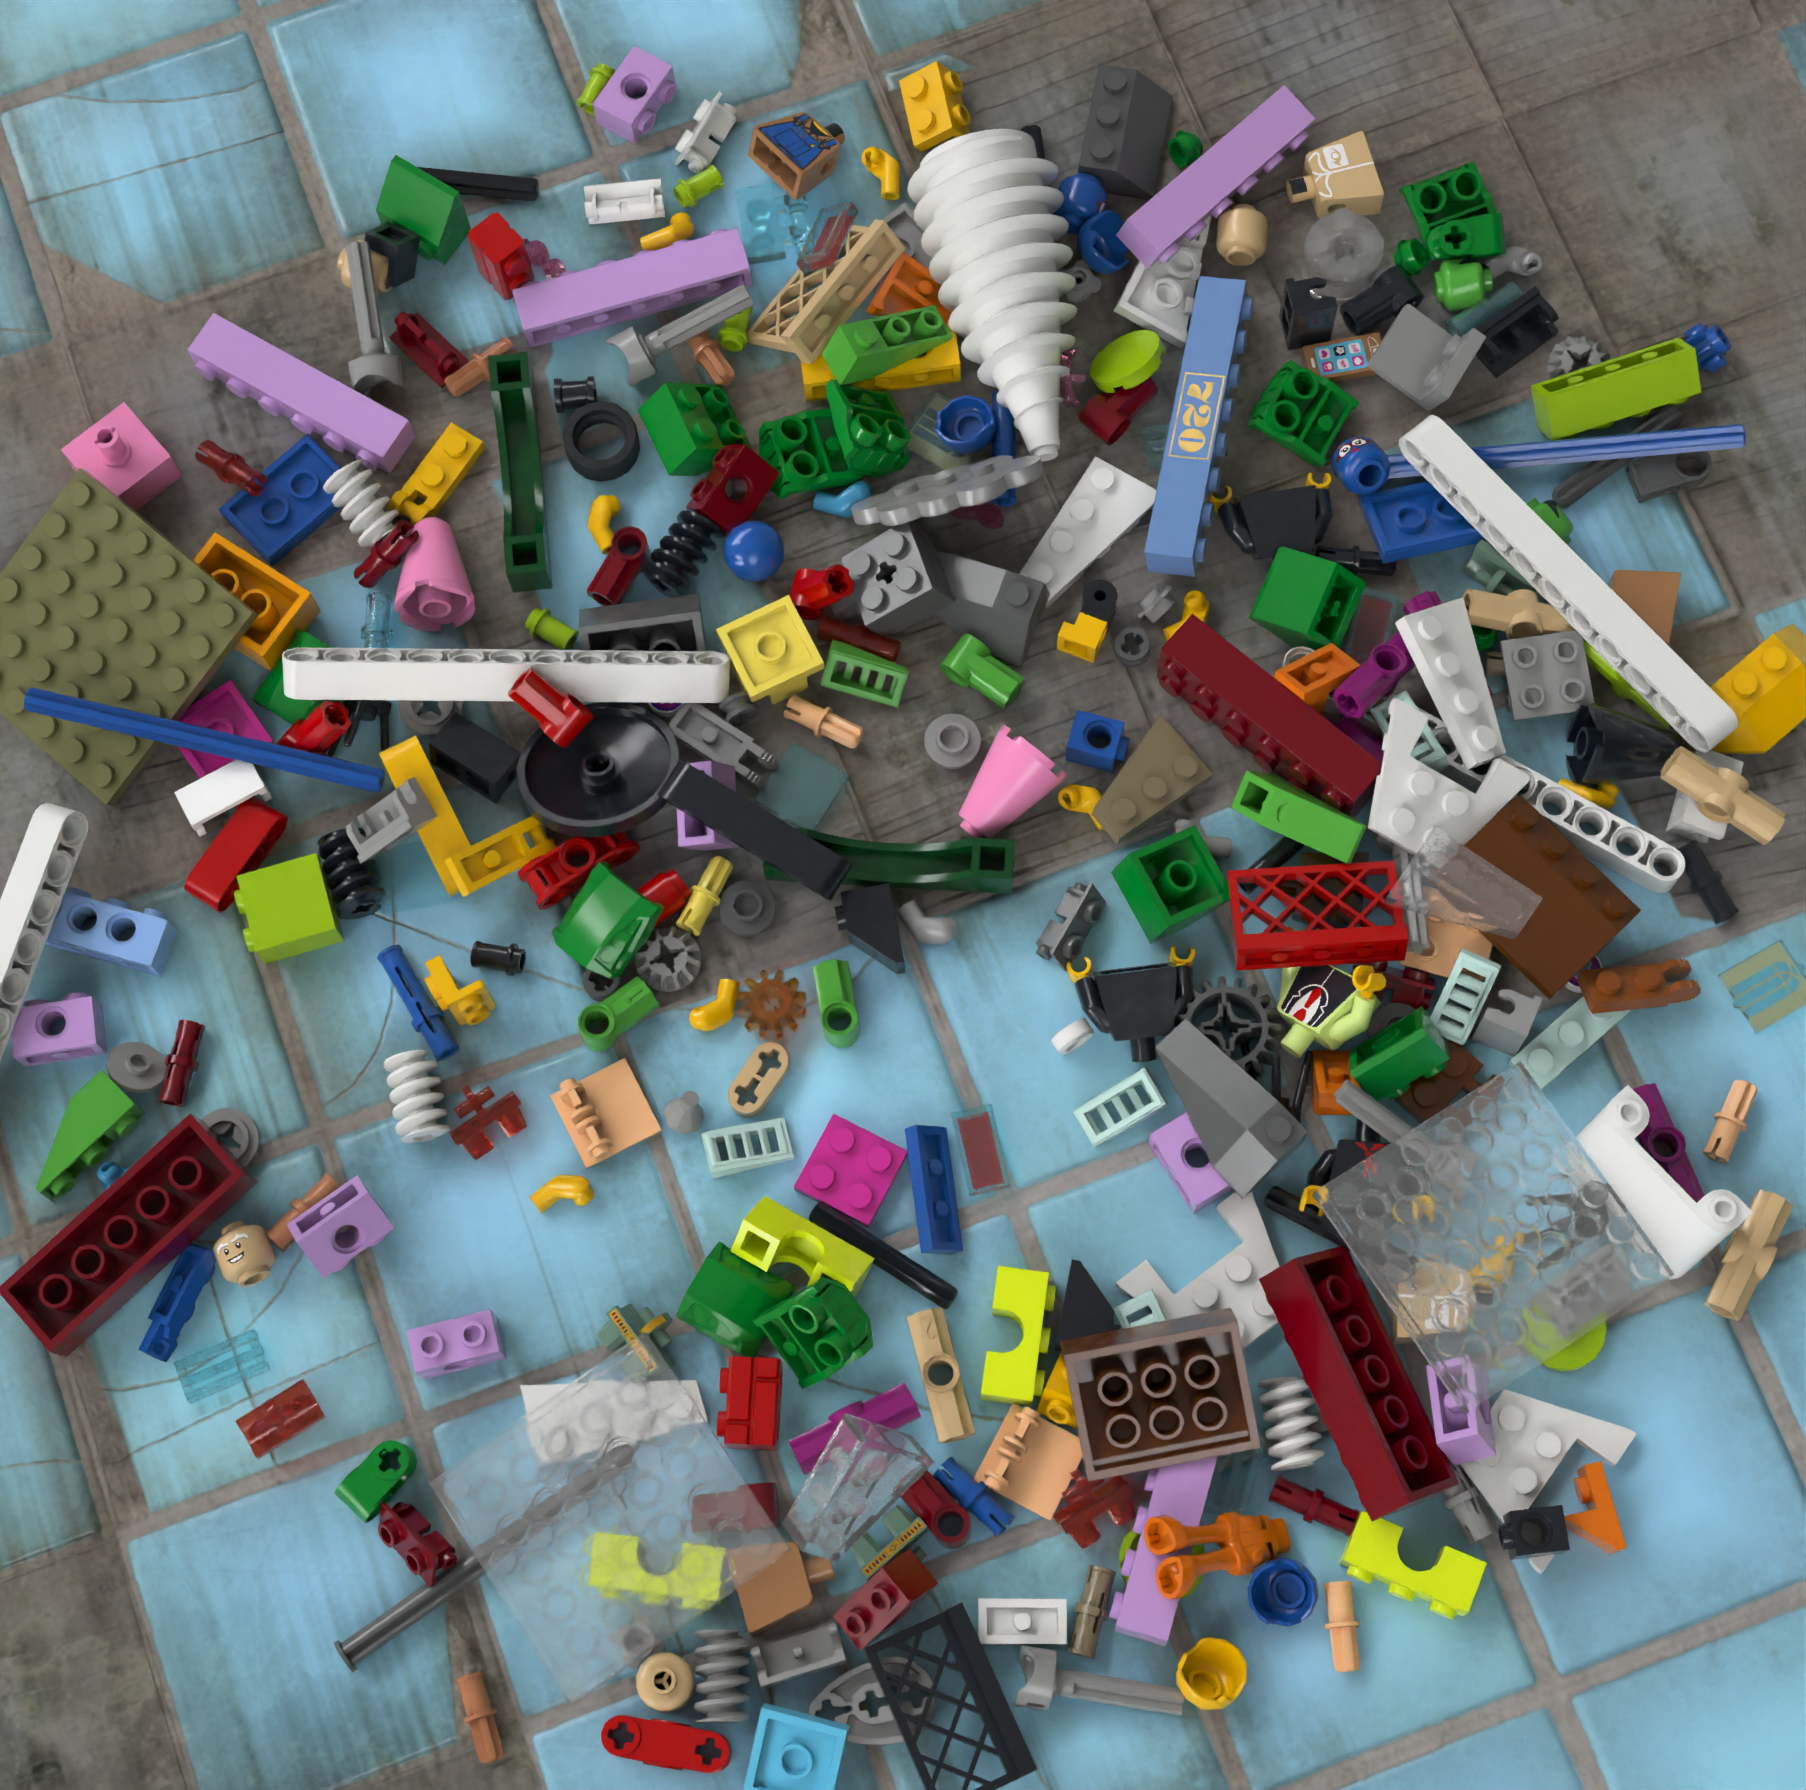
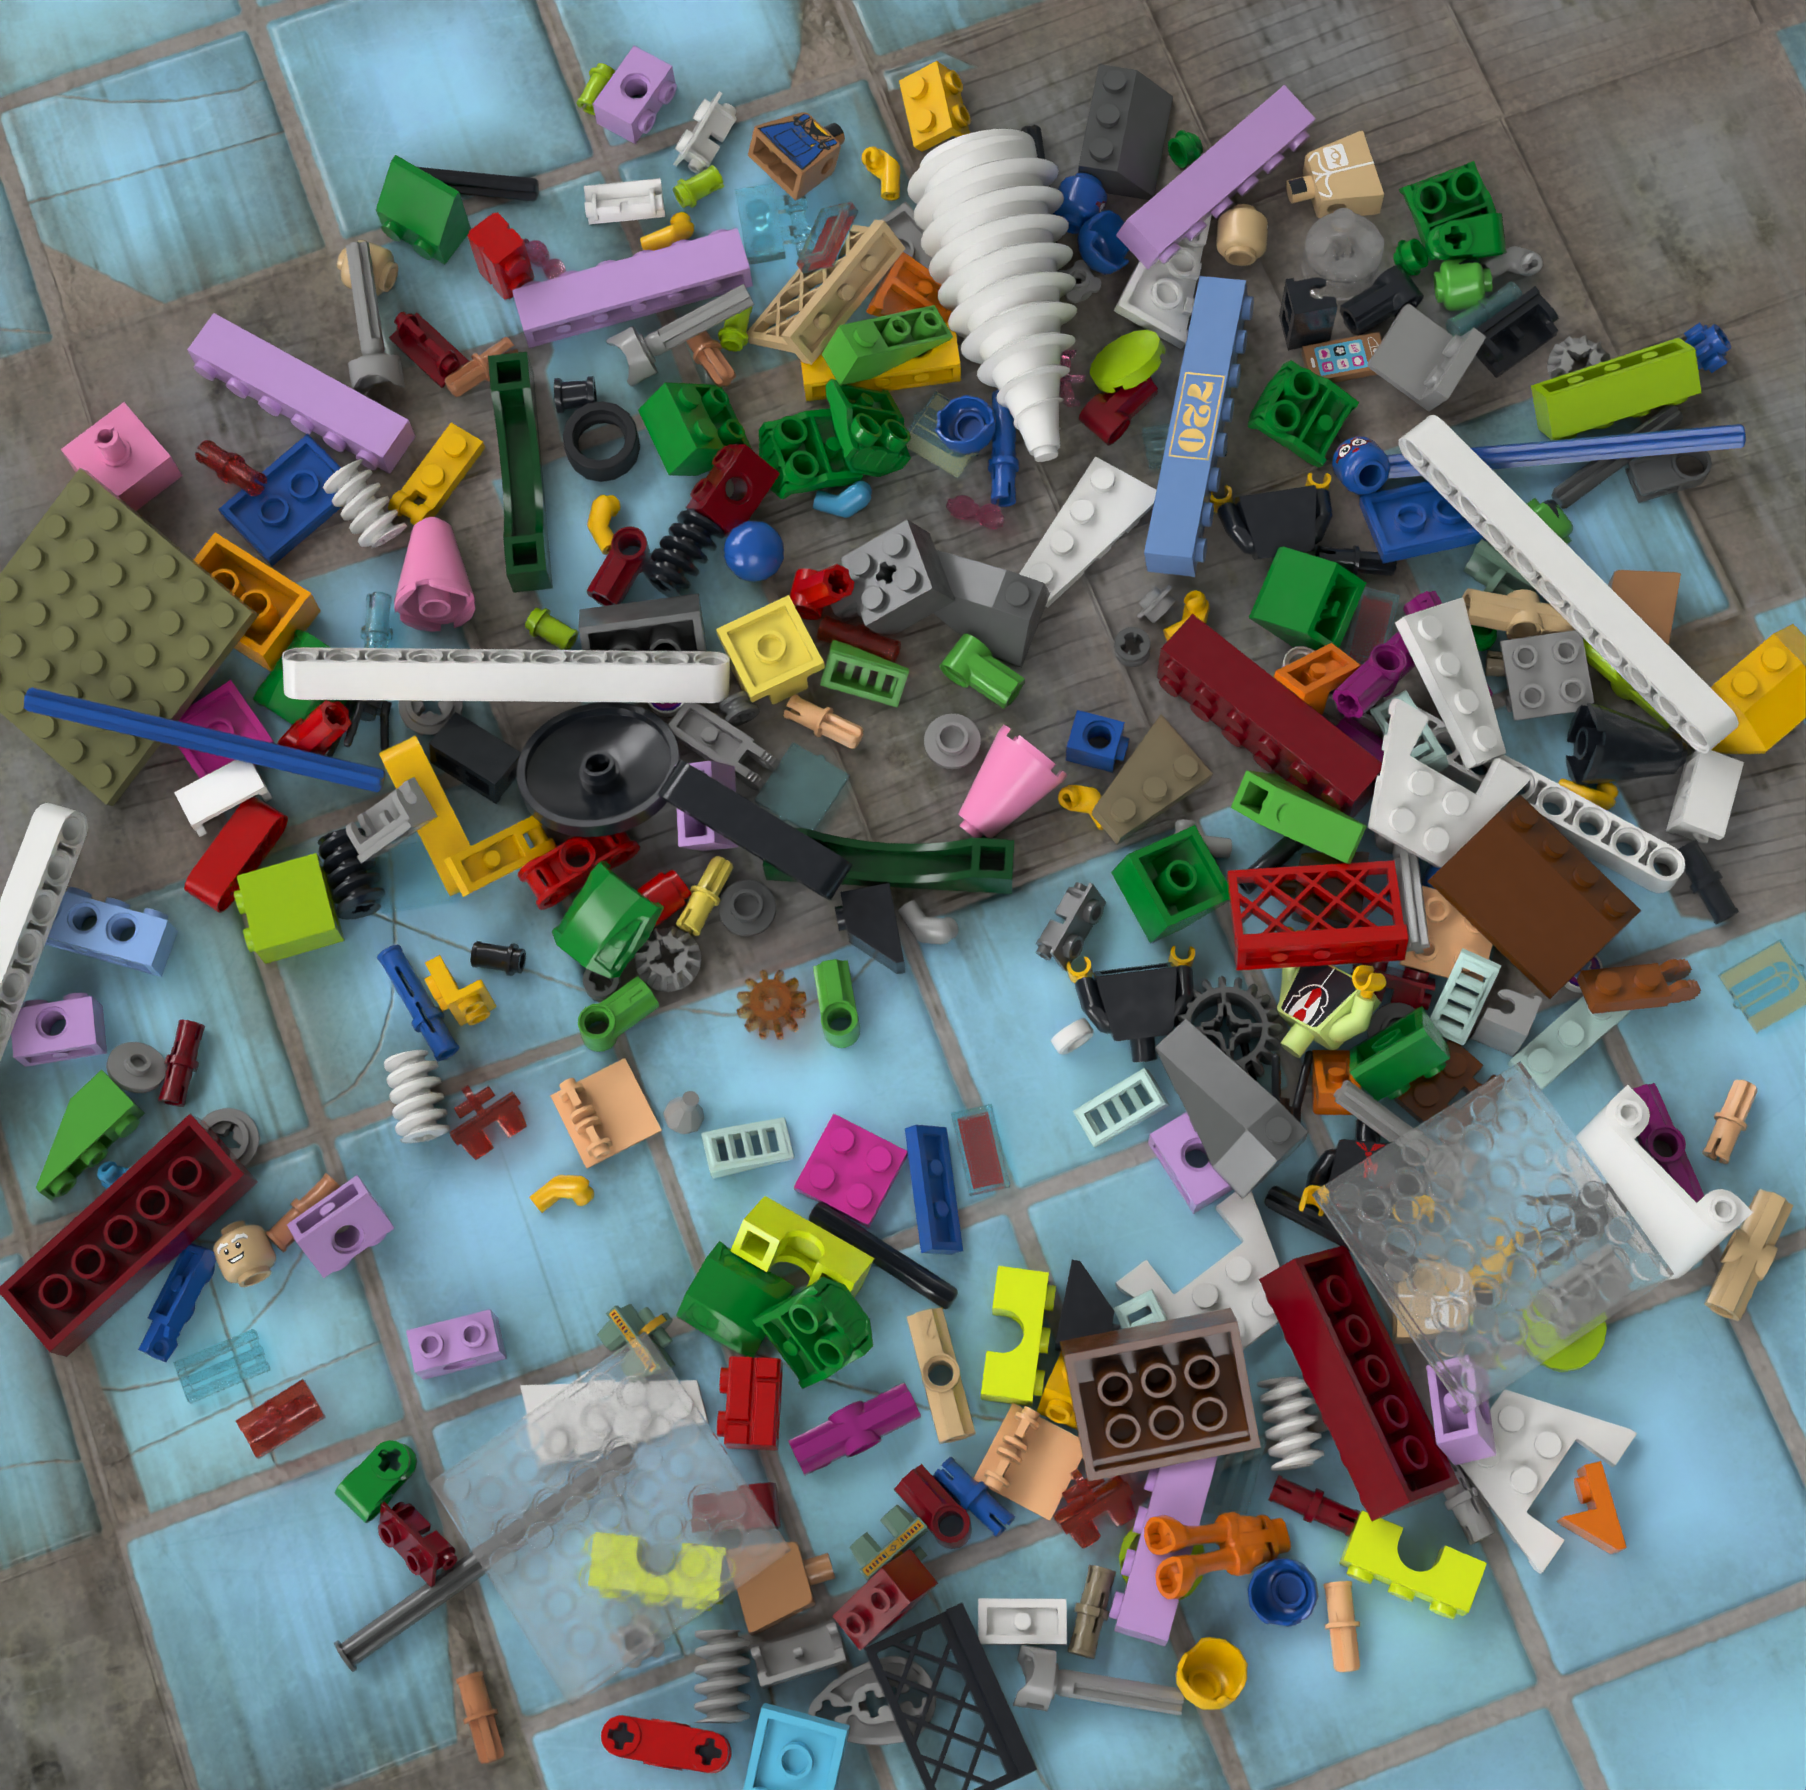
dark red pin [354,521,419,589] -> none
black panel [364,222,420,288] -> none
red piece [508,667,594,748] -> none
tan head [636,1652,696,1712] -> none
yellow arm [689,979,740,1032] -> none
tan beam [728,1042,790,1117] -> none
clear wedge [782,1413,934,1562] -> none
light grey plate [851,455,1044,526] -> none
leg [1057,579,1118,663] -> none
clear wedge [1384,827,1543,940] -> none
black brick [1498,1505,1570,1560] -> none
tan piece [1660,746,1786,845] -> none

